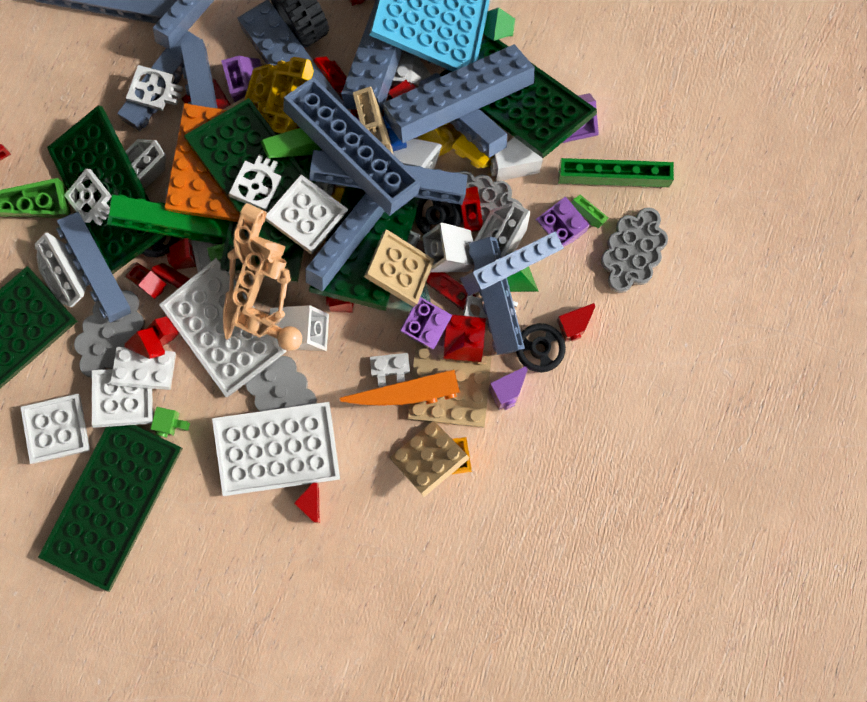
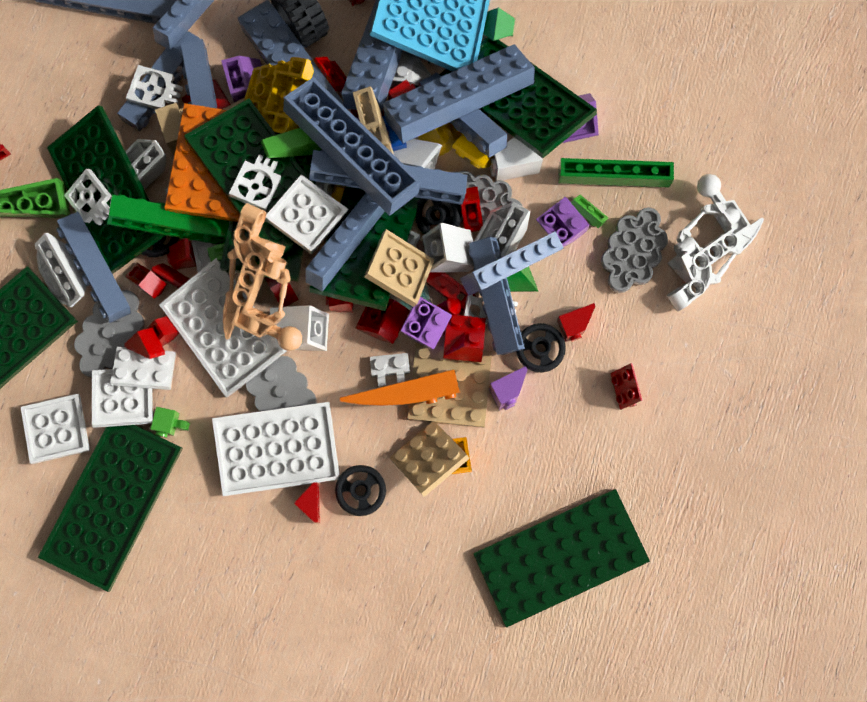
none -> tan brick [155,103,183,156]
none -> red slope [264,277,299,307]
none -> black wheel [335,465,386,516]
none -> red slope [355,299,410,344]
none -> red plate [437,297,461,315]
none -> dark green plate [473,489,650,628]
none -> red hinge [610,363,643,410]
none -> white piece [667,174,764,312]

